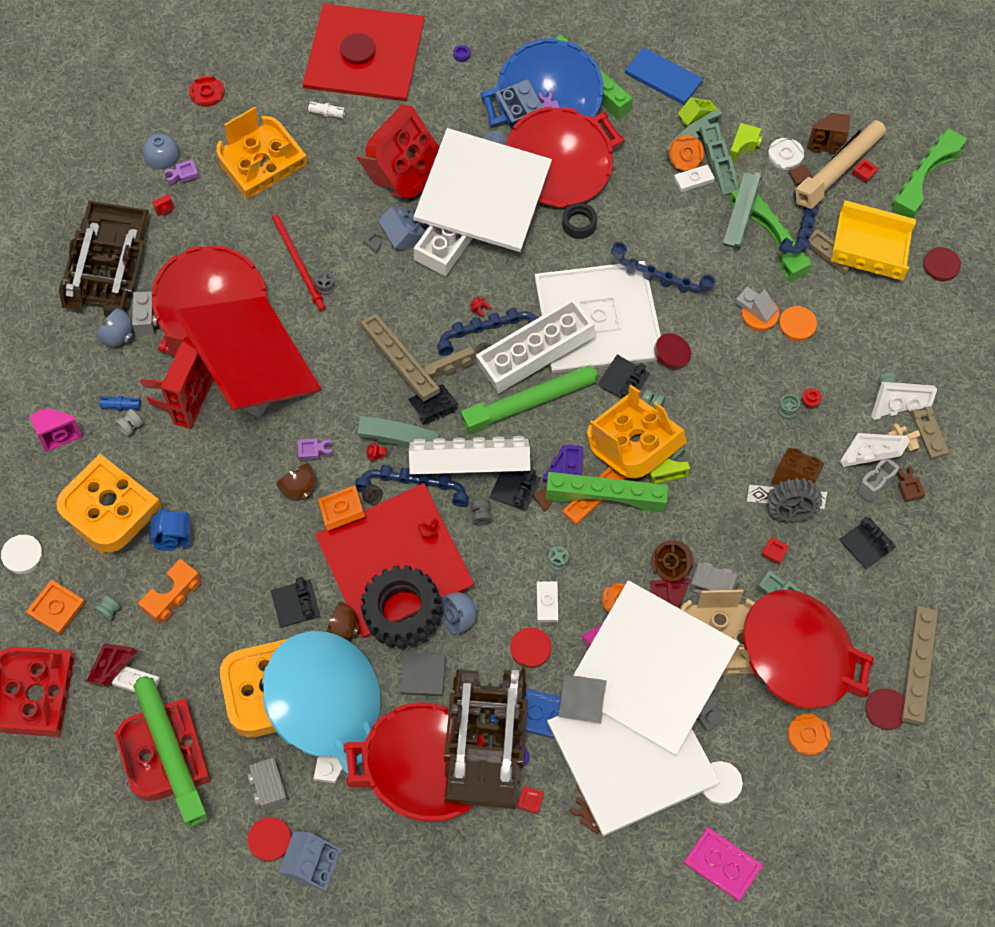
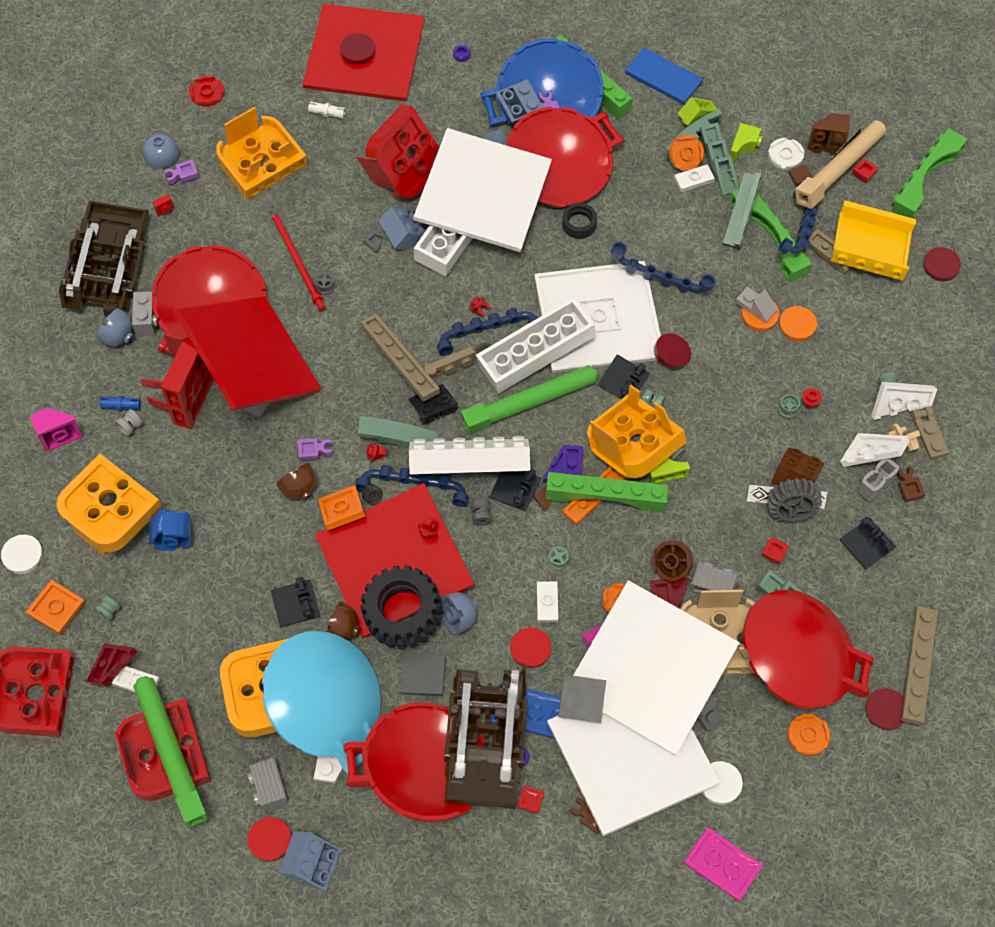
orange arch [138,559,201,624] -> none

